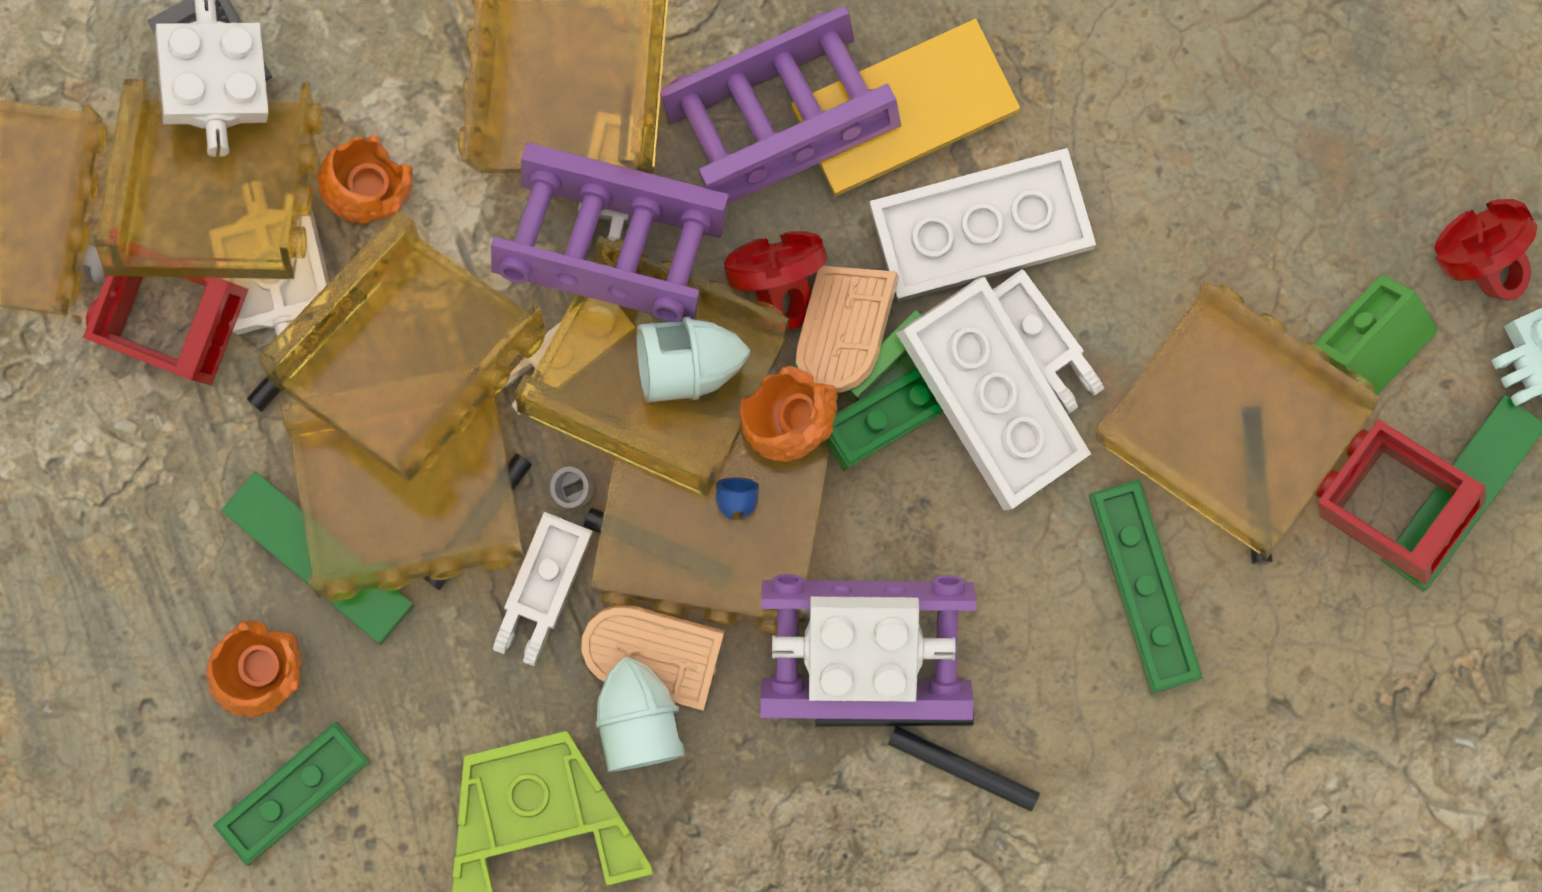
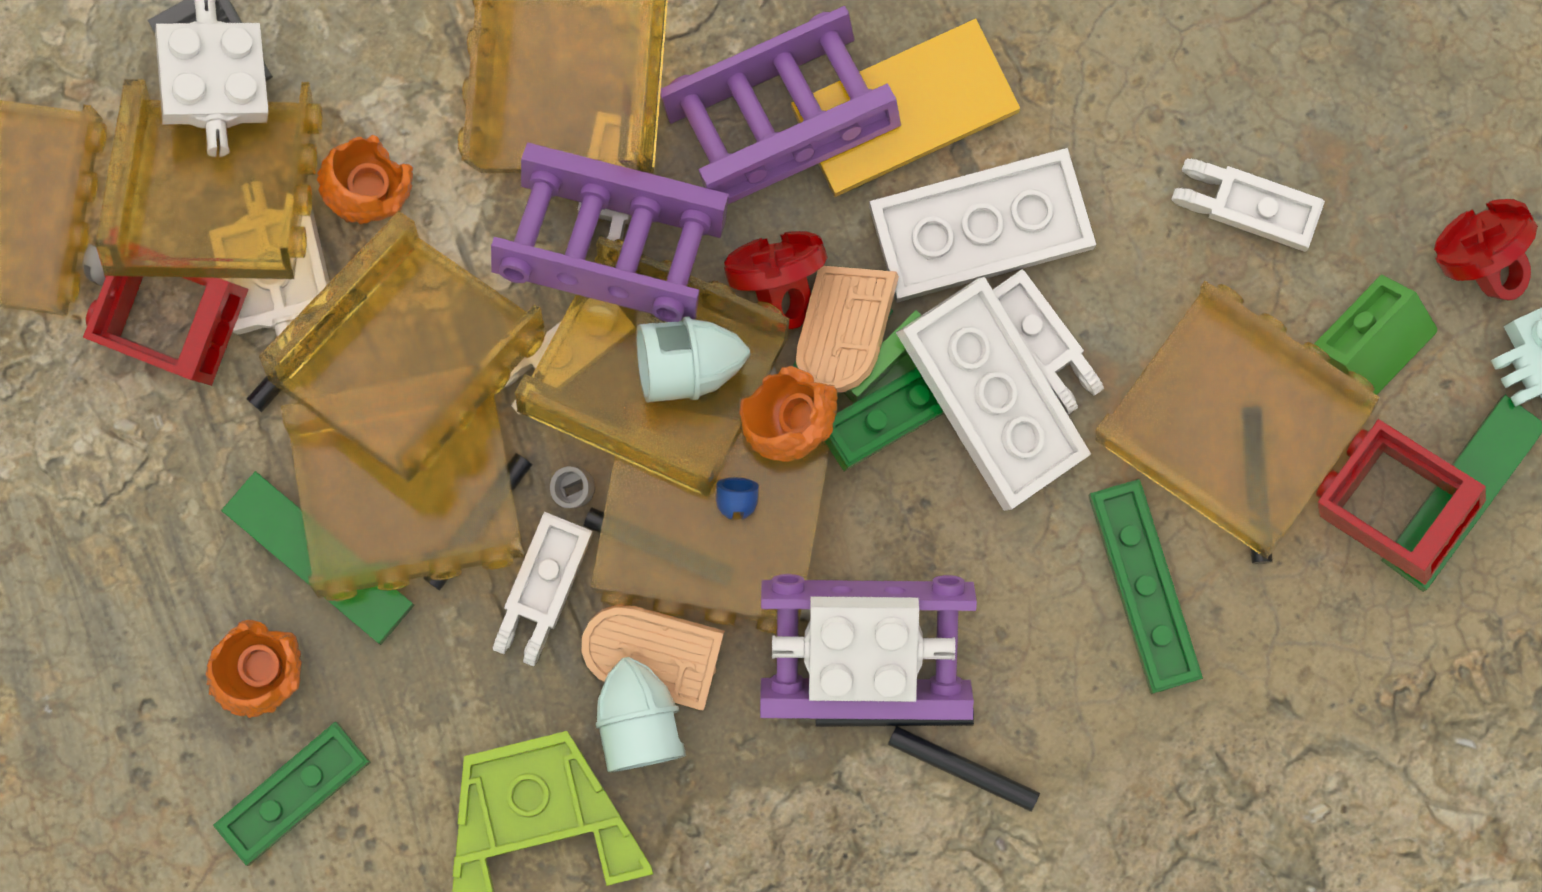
none -> white hinge [1171,158,1325,252]

